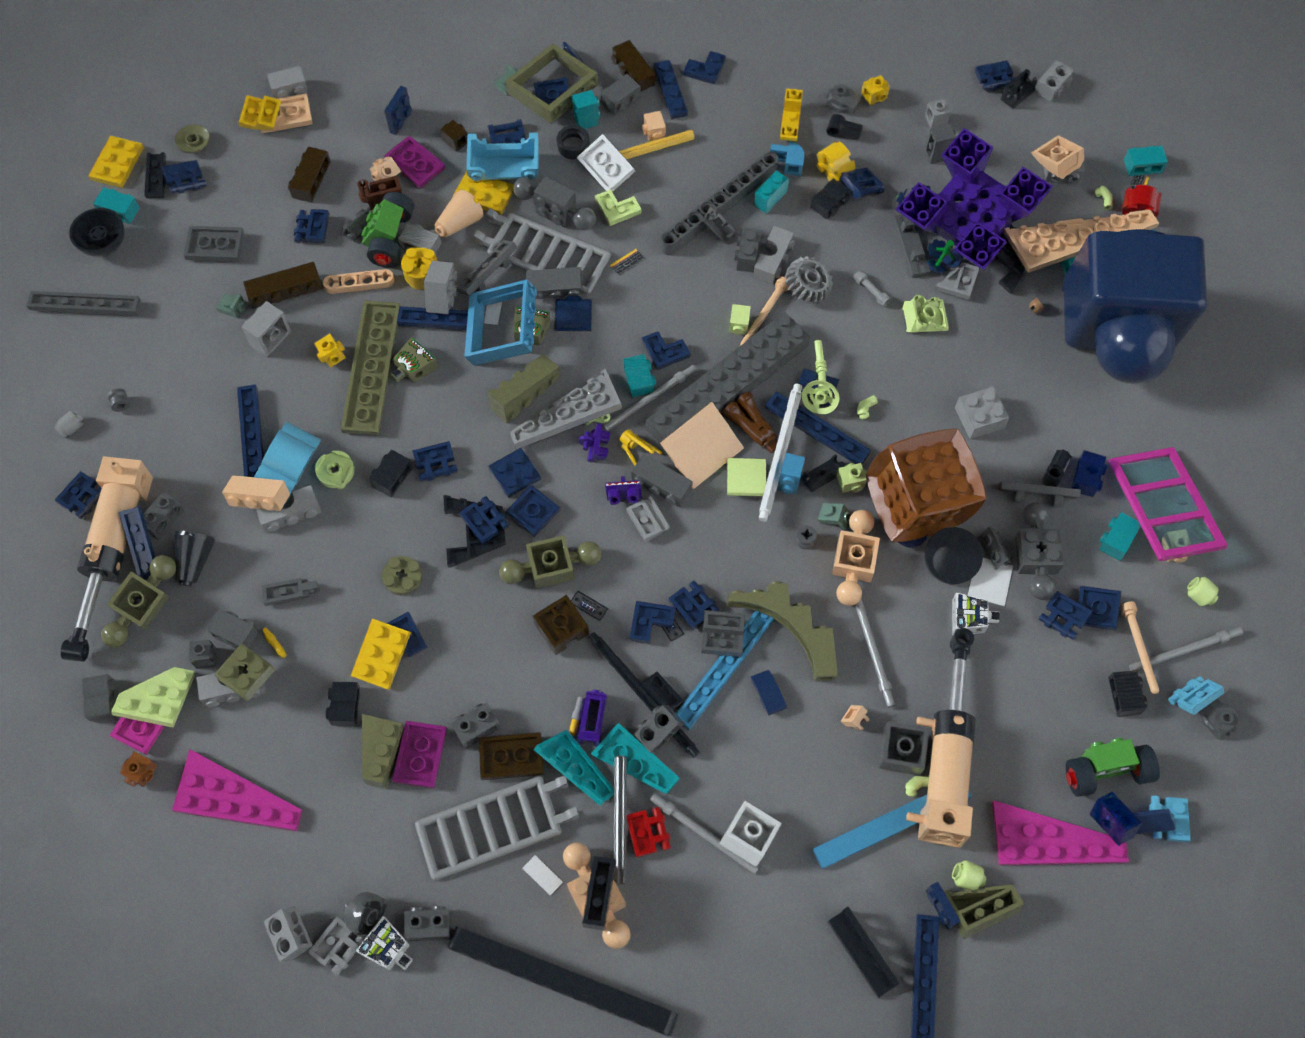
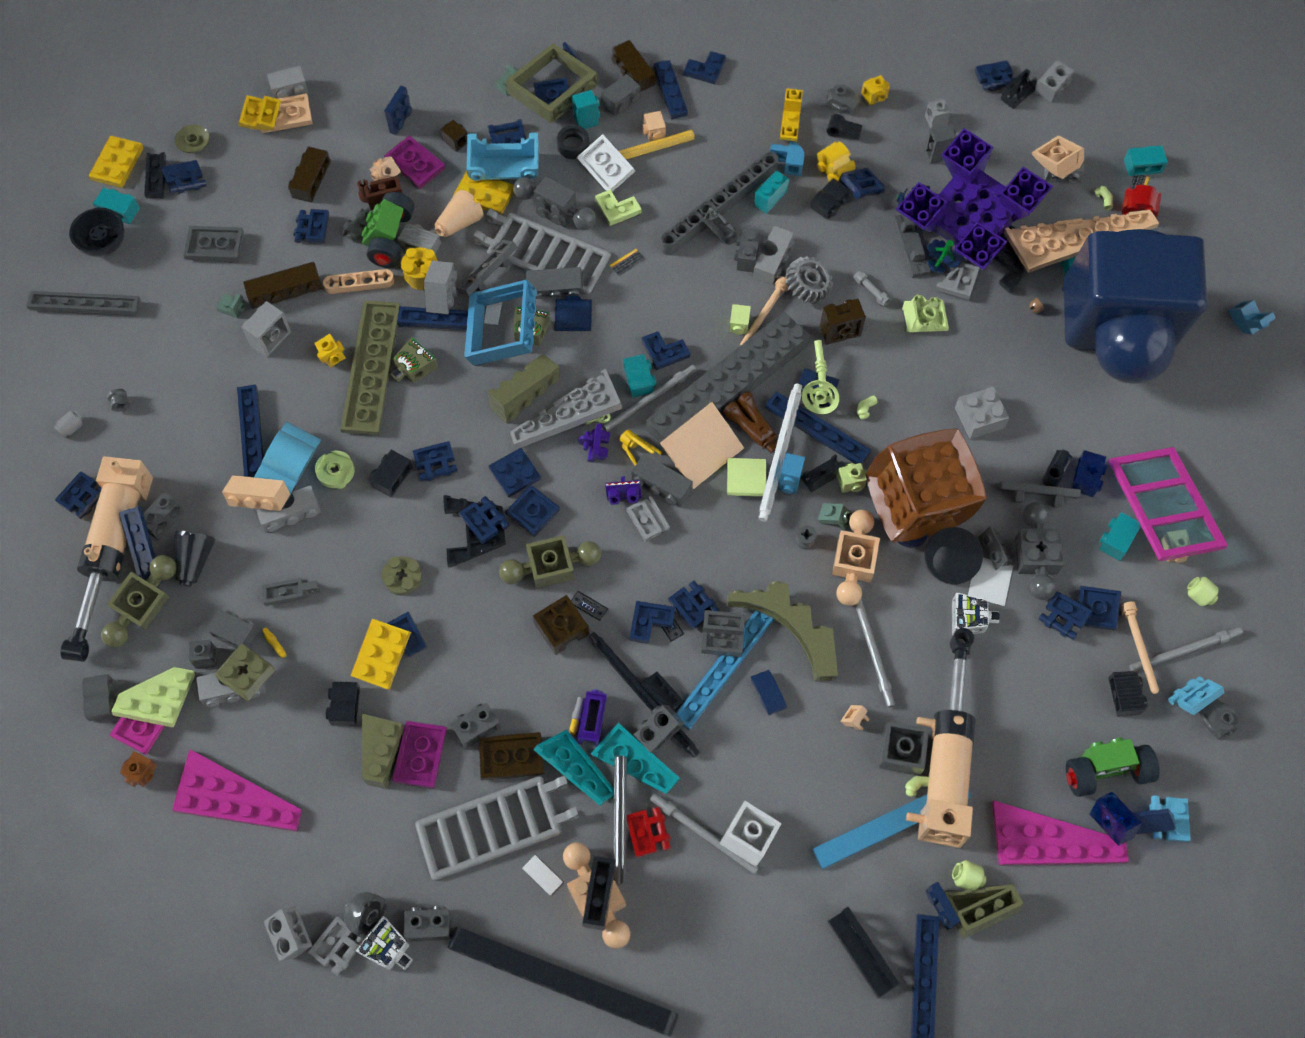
none -> dark brown piece [819,298,866,345]
none -> dark azure brick [1228,300,1275,335]

